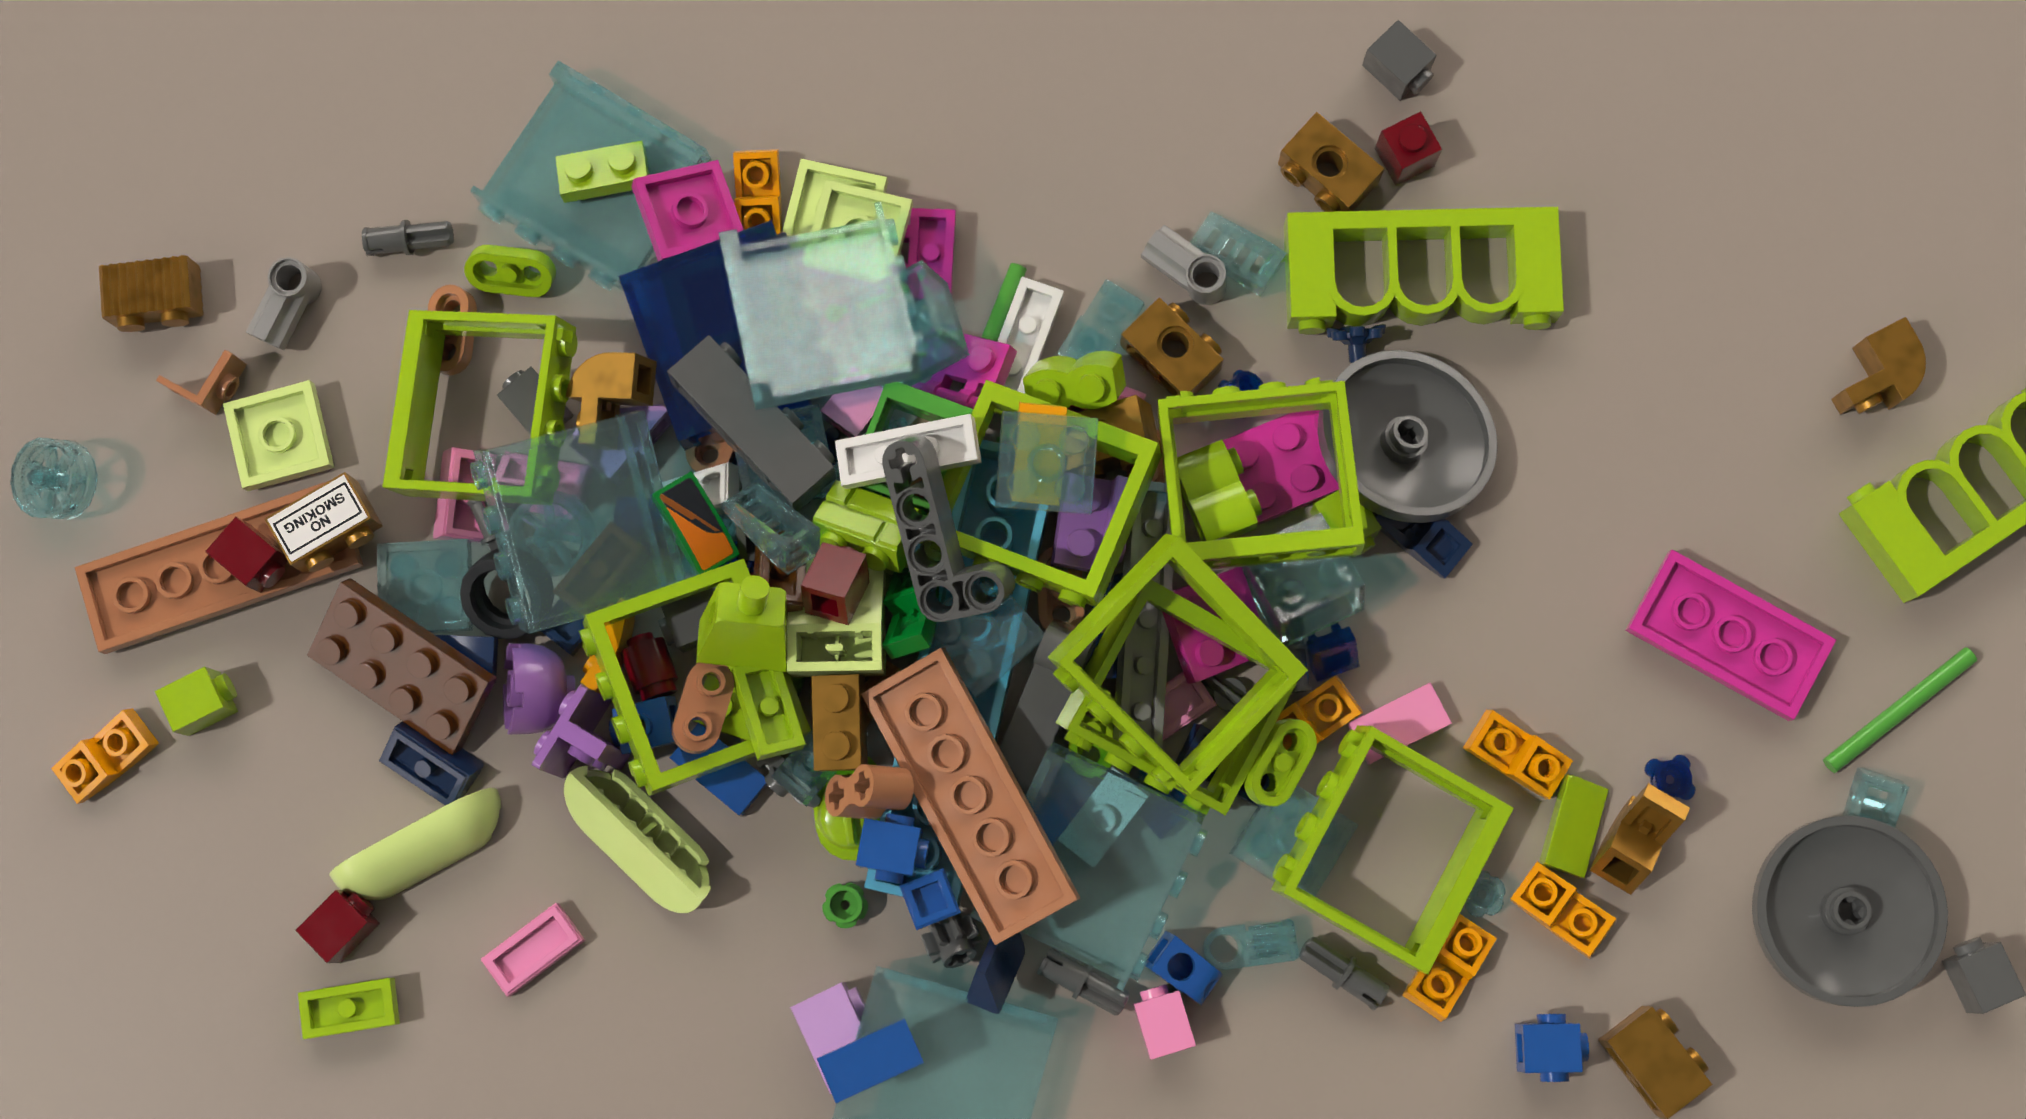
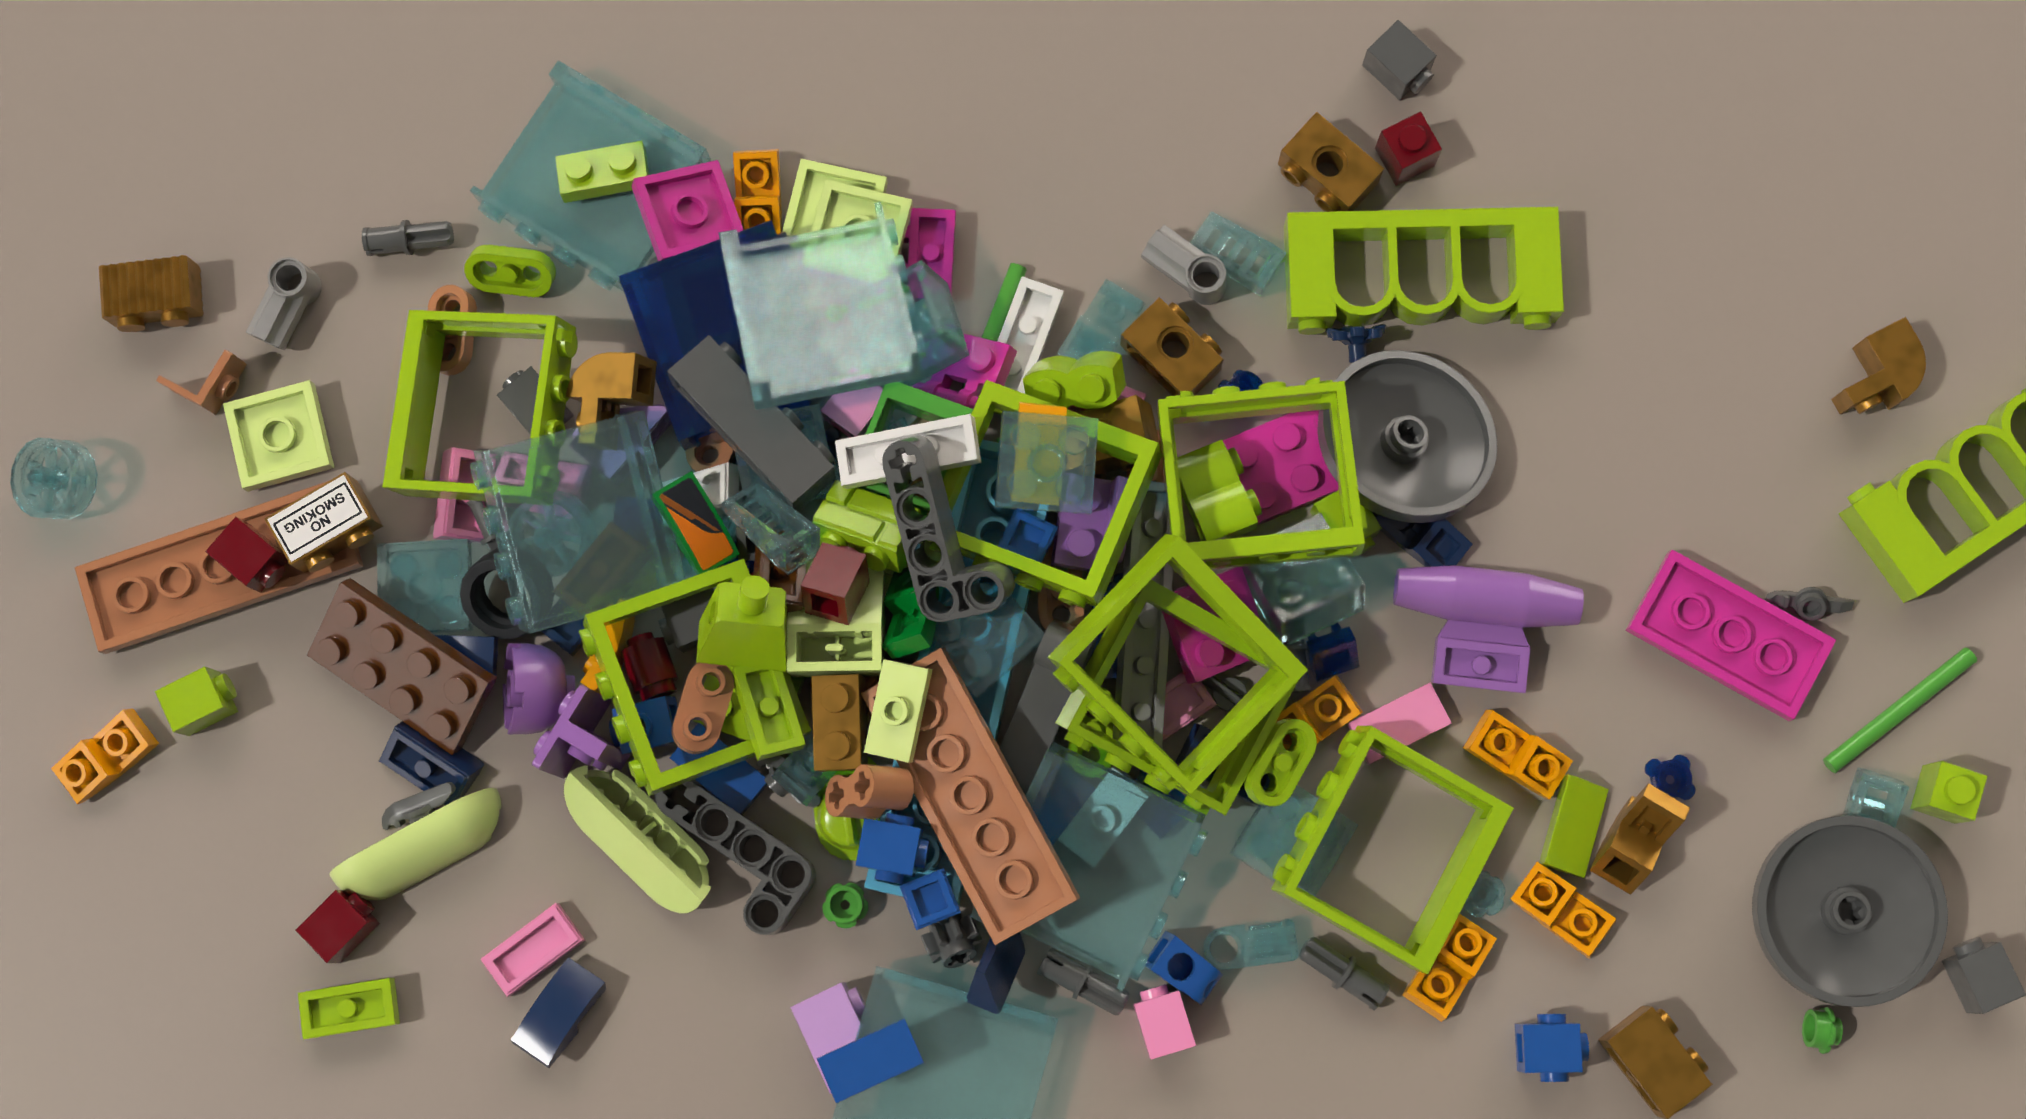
none -> dark grey piece [382,782,456,830]
none -> dark blue slope [512,957,606,1068]
none -> dark grey beam [655,781,816,935]
none -> yellowish green plate [864,659,933,763]
none -> blue tile [998,508,1058,563]
none -> medium lavender plate [1393,565,1584,693]
none -> dark grey piece [1765,587,1854,621]
none -> bright green plate [1802,1007,1843,1054]
none -> lime brick [1910,761,1987,824]

